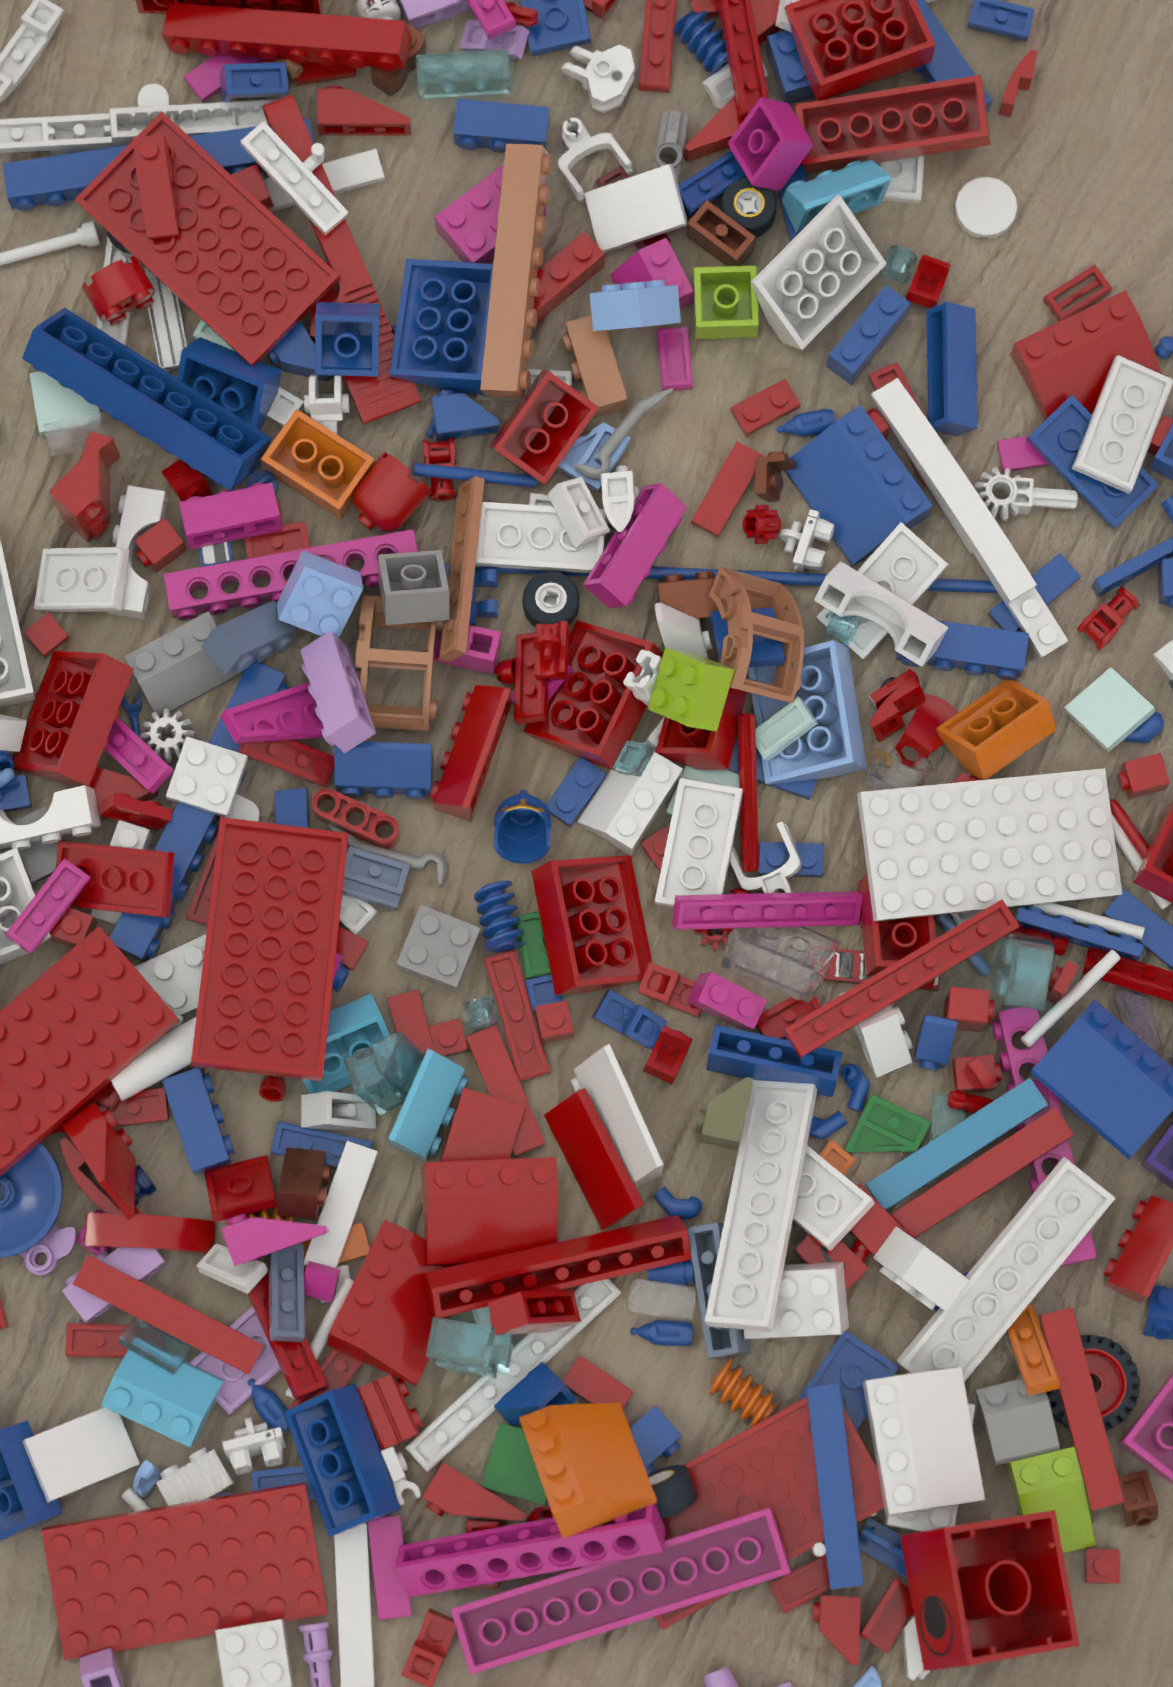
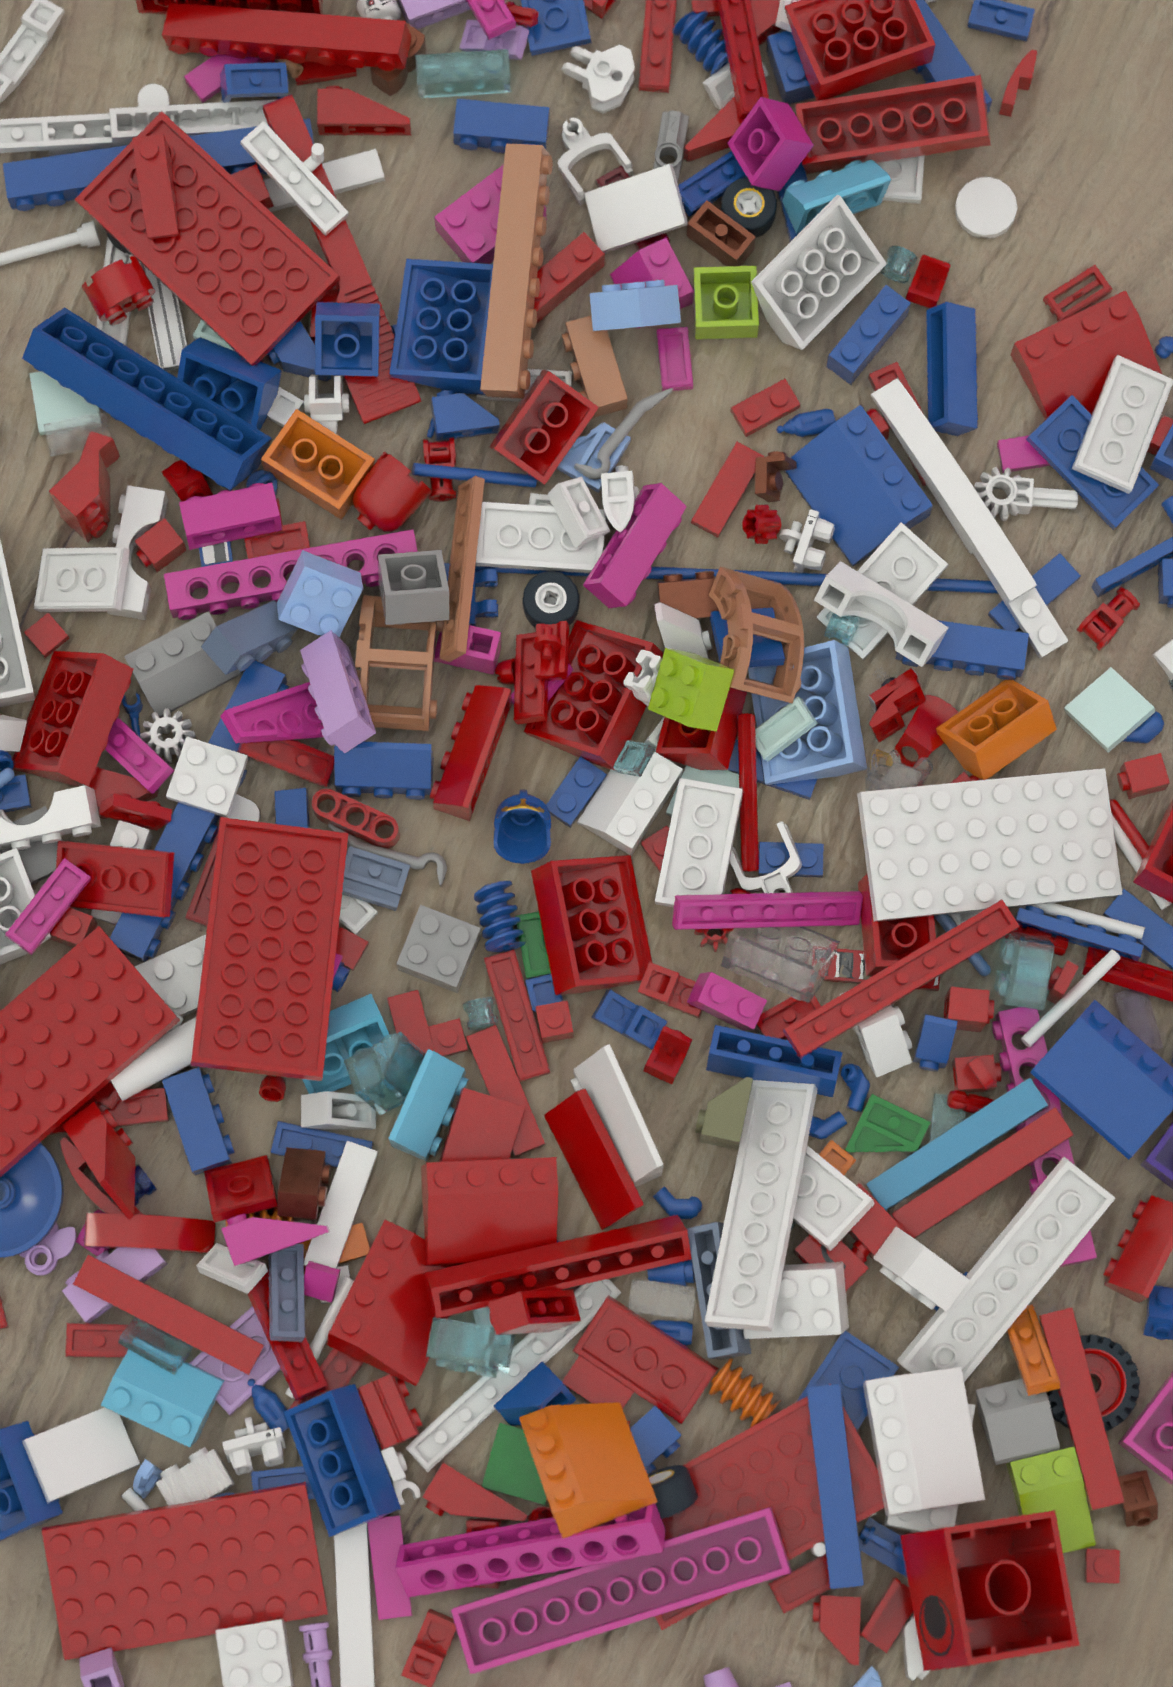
none -> red tile [572,1295,718,1424]

